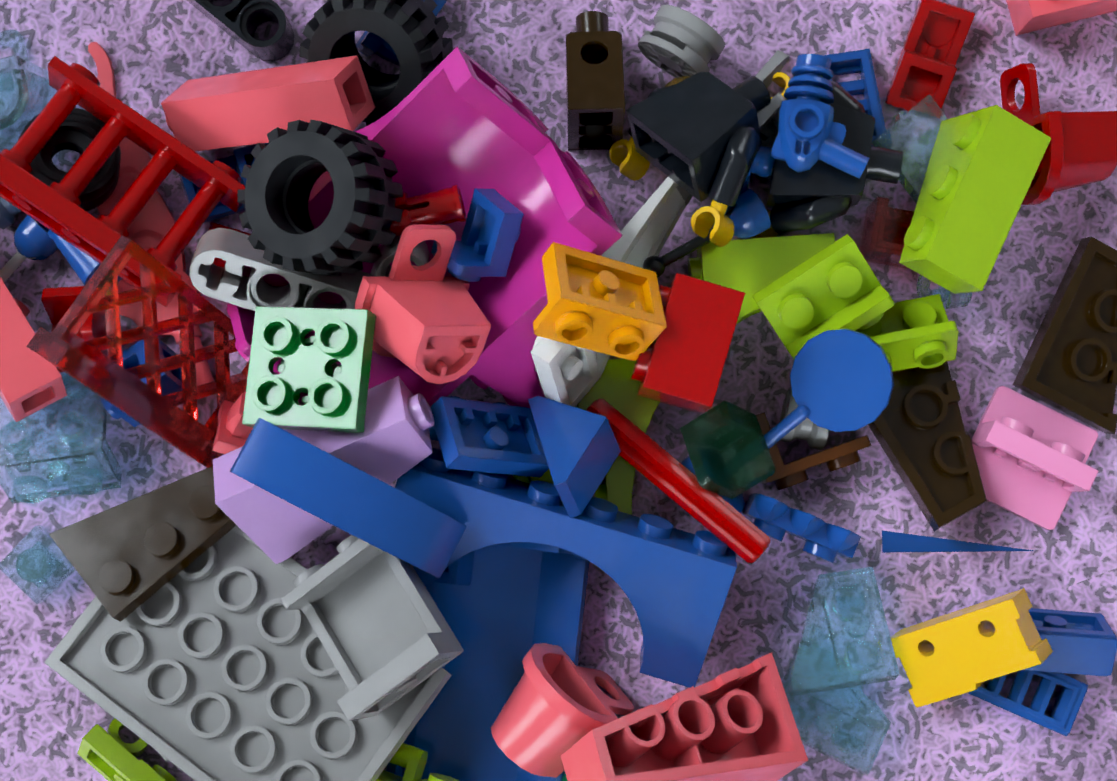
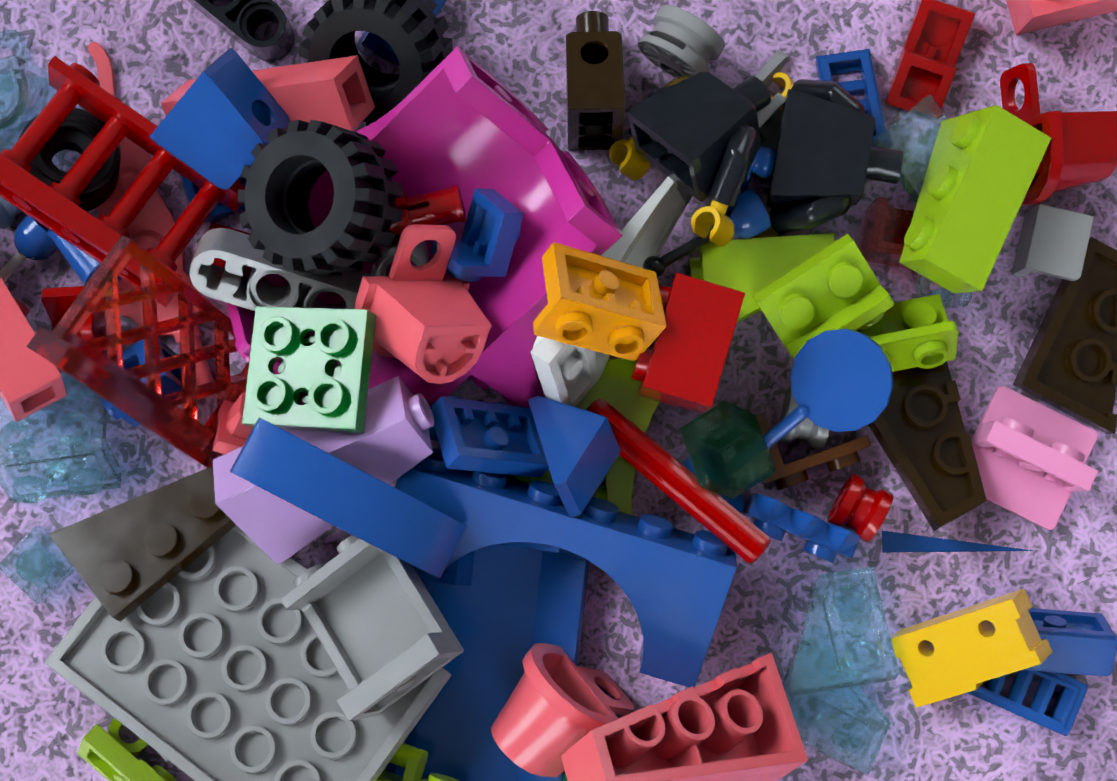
blue piece [771,54,870,179] -> none
none -> blue torso [149,48,290,190]
none -> red wheel [827,473,894,543]
none -> light grey panel [1012,204,1094,281]

